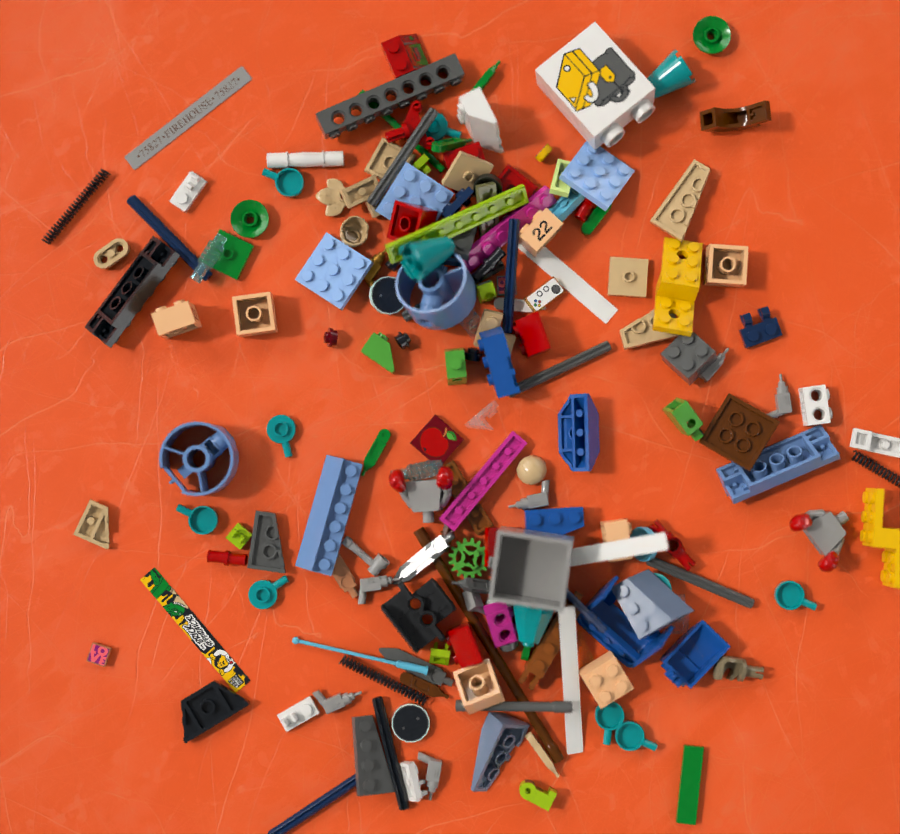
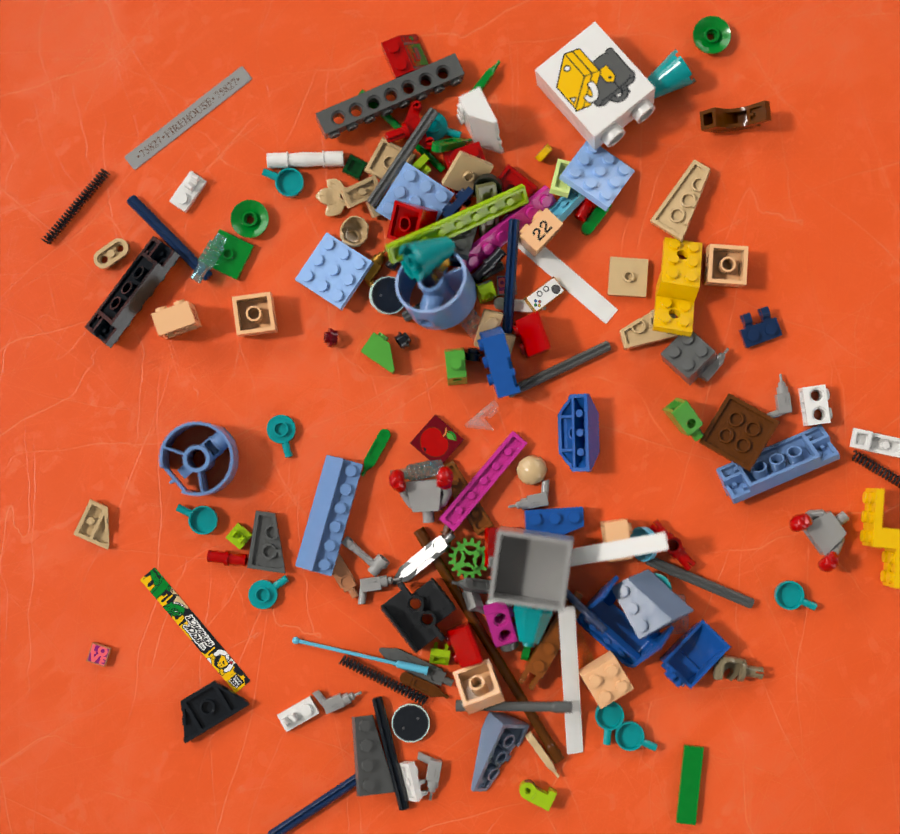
none -> dark green tile [342,154,367,181]
none -> piece [432,259,451,281]

